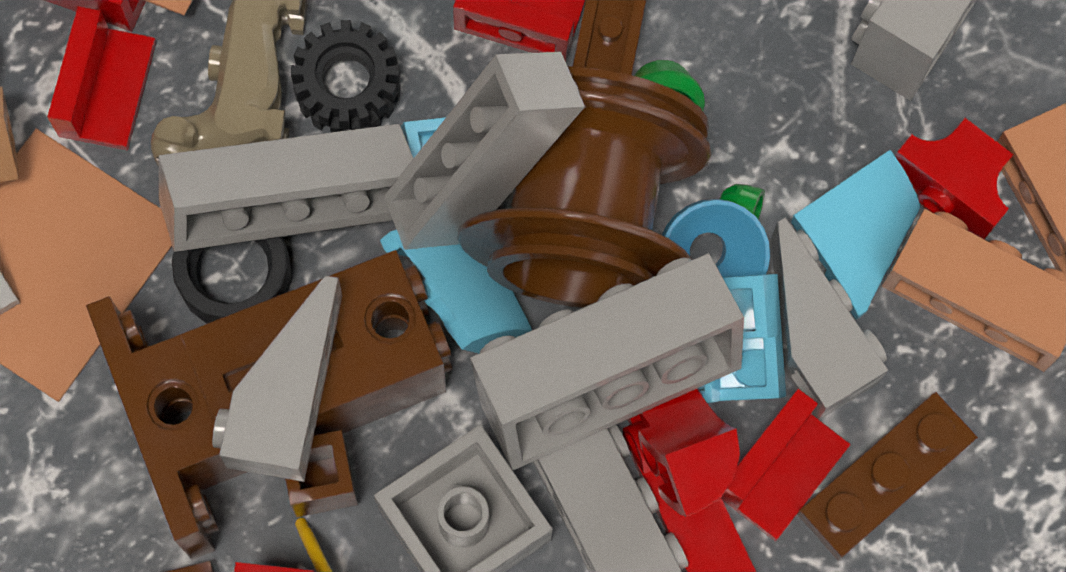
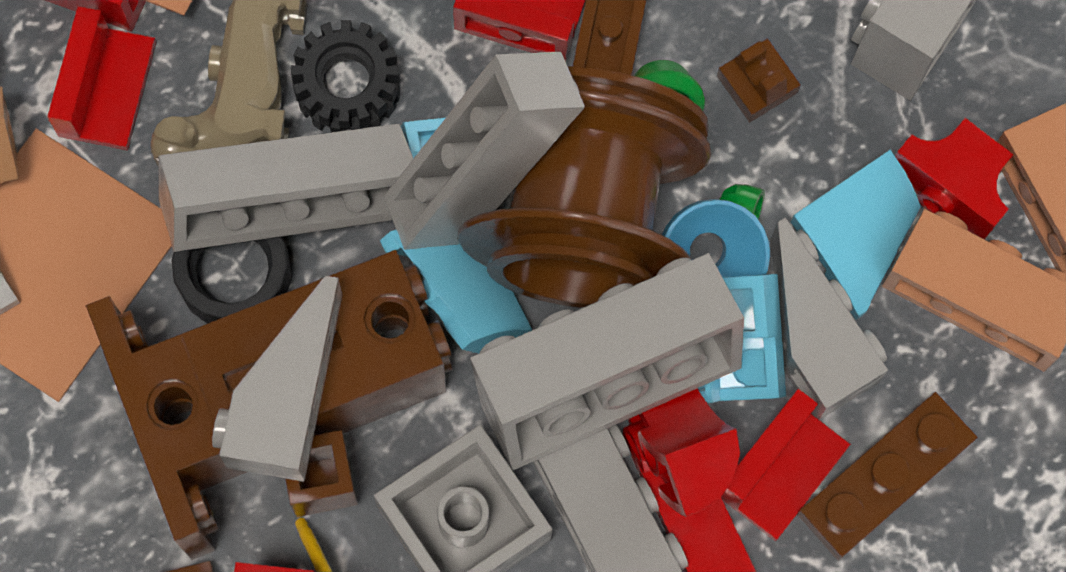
none -> reddish brown tile [717,38,801,123]

